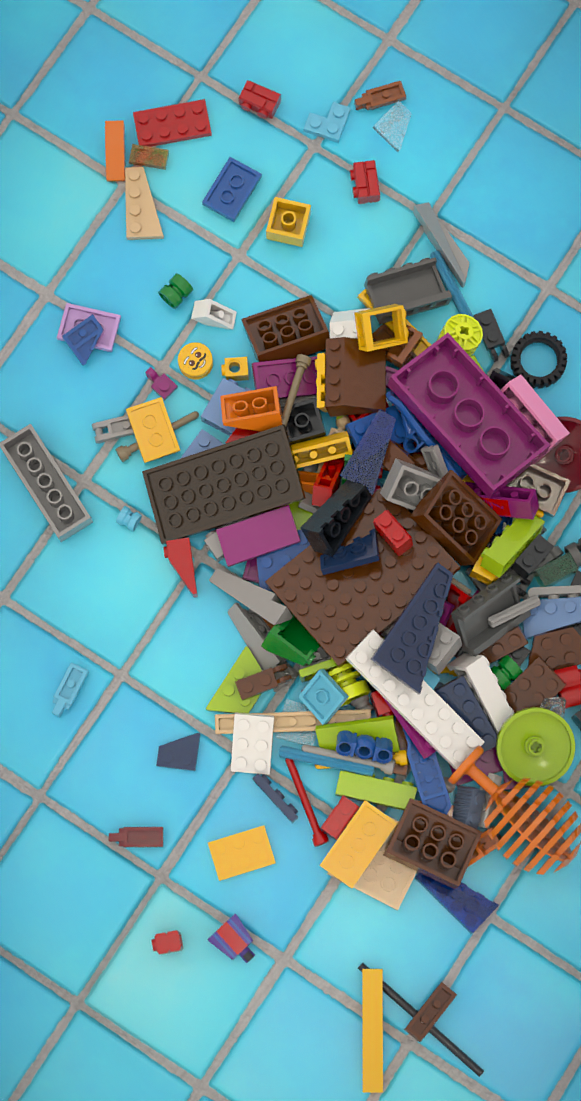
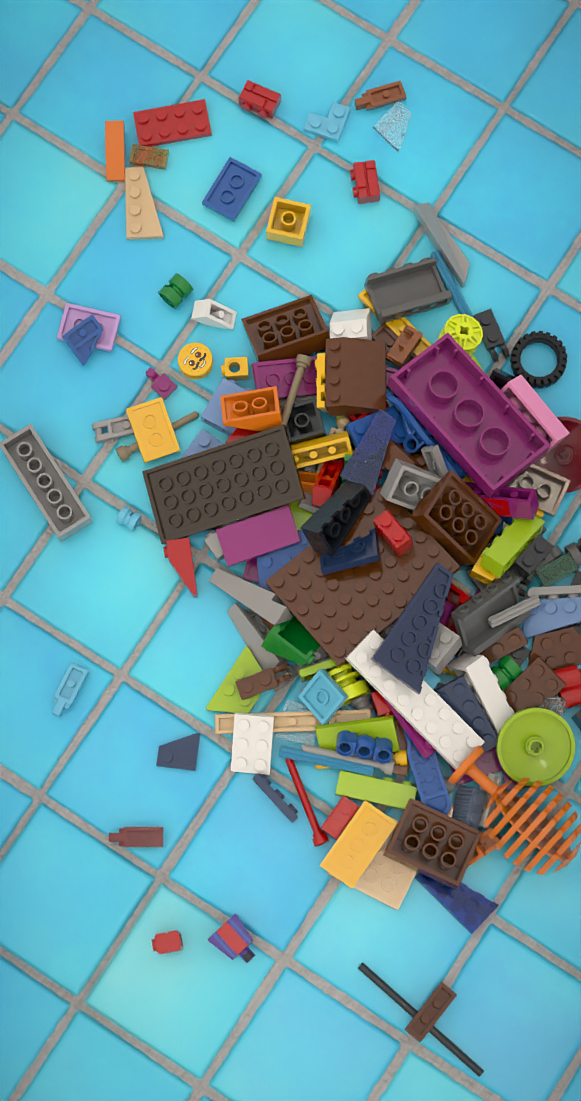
yellow plate [208,825,276,881] -> none
yellow window [354,304,409,352] -> none
yellow tile [362,969,383,1093] -> none

